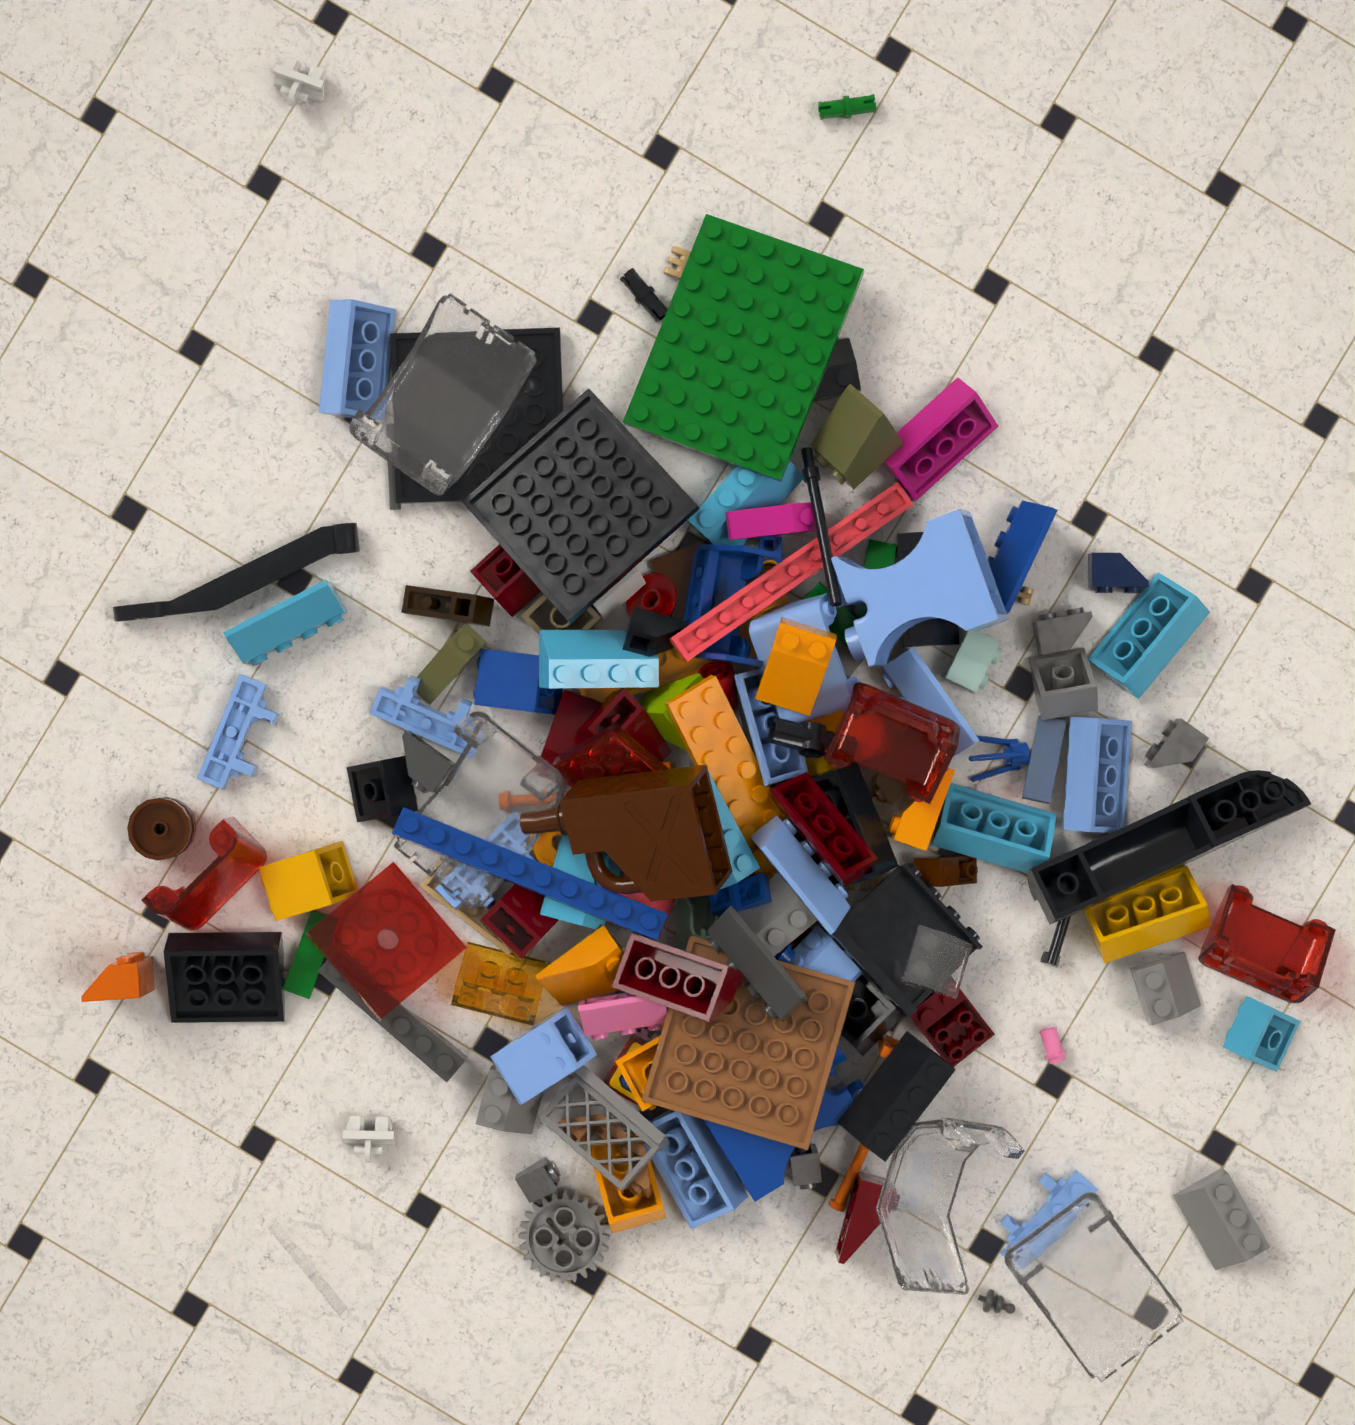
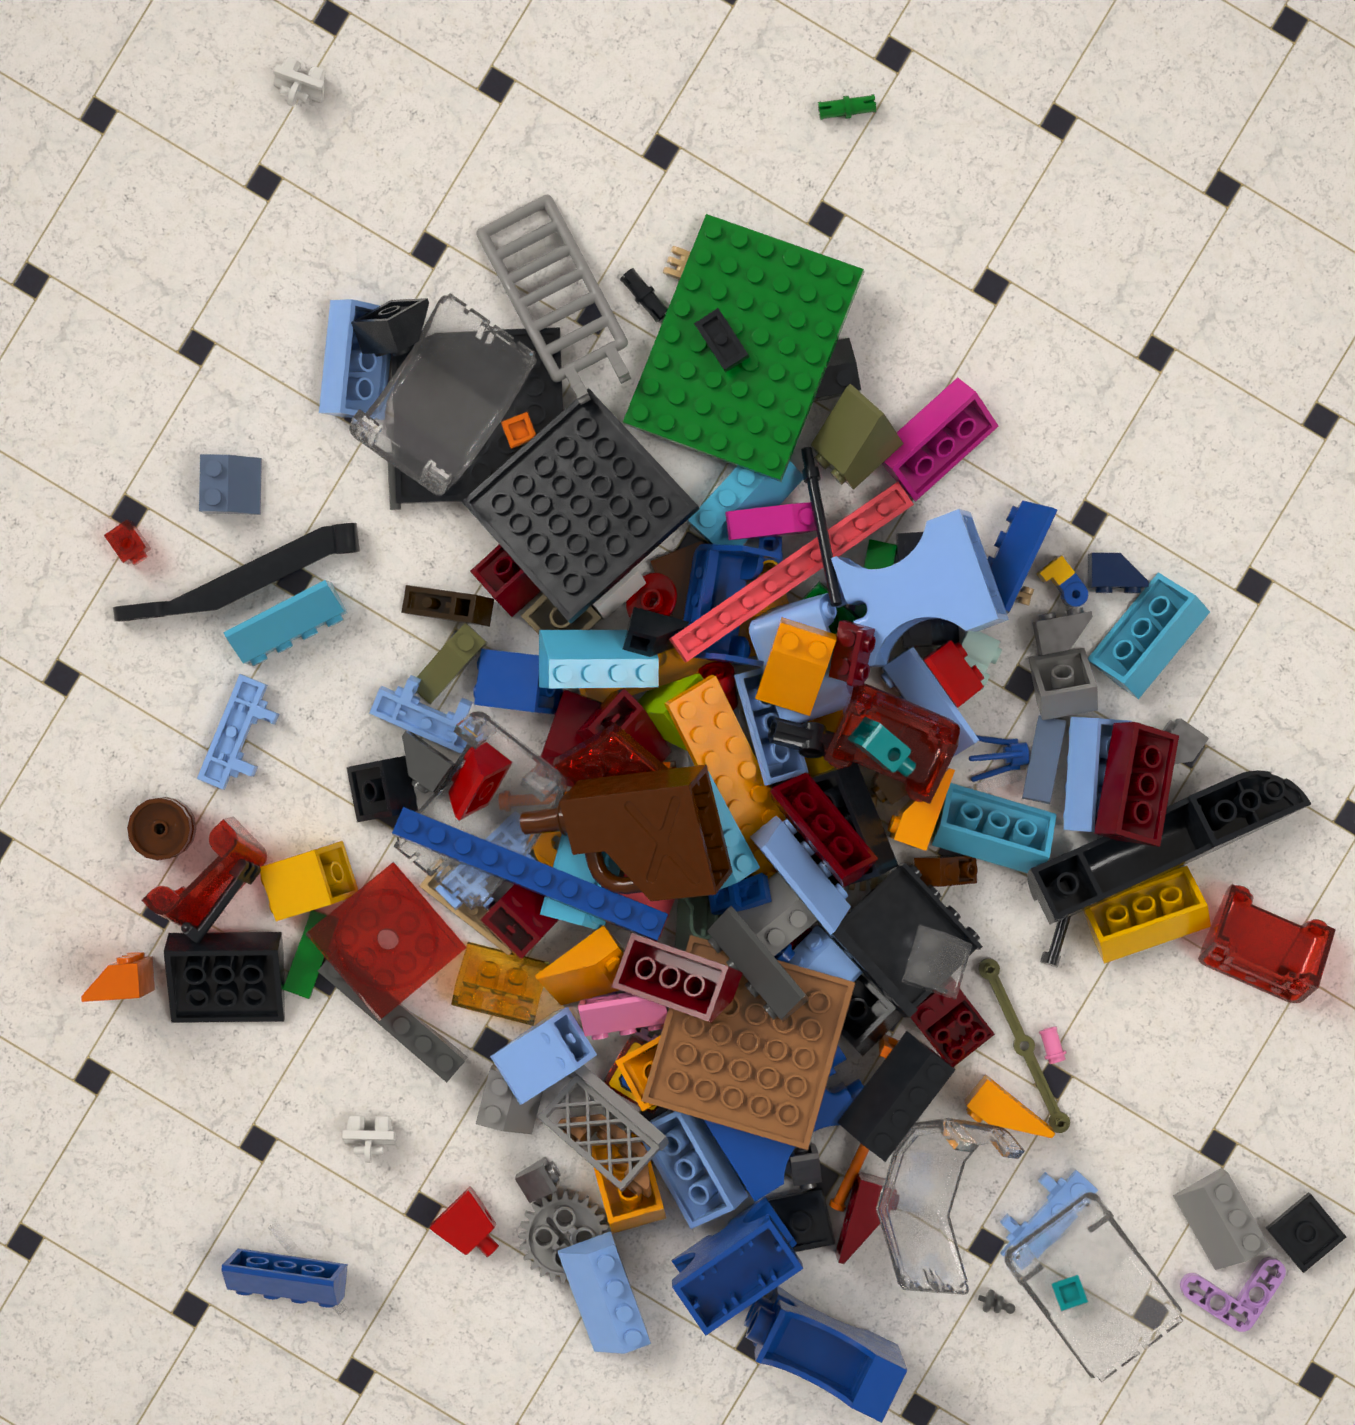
light grey slope [1130,951,1201,1025] -> none
medium azure slope [1223,996,1301,1072] -> none
none -> clear red brick [104,519,151,565]
none -> black hinge [181,859,261,944]
none -> sand blue slope [199,454,262,515]
none -> blue slope [221,1248,348,1308]
none -> black slope [351,298,429,357]
none -> red torso [430,1186,499,1258]
none -> red slope [448,742,513,821]
none -> light grey bar [476,195,631,405]
none -> orange tile [501,412,536,449]
none -> light blue slope [558,1231,651,1354]
none -> blue brick [672,1196,804,1336]
none -> black plate [694,308,749,373]
none -> blue brick [744,1286,907,1423]
none -> black plate [767,1188,836,1252]
none -> dark red bracket [829,620,876,687]
none -> teal torso [847,717,916,777]
none -> red slope [922,640,985,708]
none -> light orange slope [964,1074,1055,1138]
none -> olive piece [978,958,1070,1133]
none -> leg [1036,555,1089,607]
none -> teal plate [1051,1275,1088,1312]
none -> dark red slope [1094,722,1179,847]
none -> lavender beam [1180,1257,1286,1332]
none -> black plate [1266,1192,1346,1273]

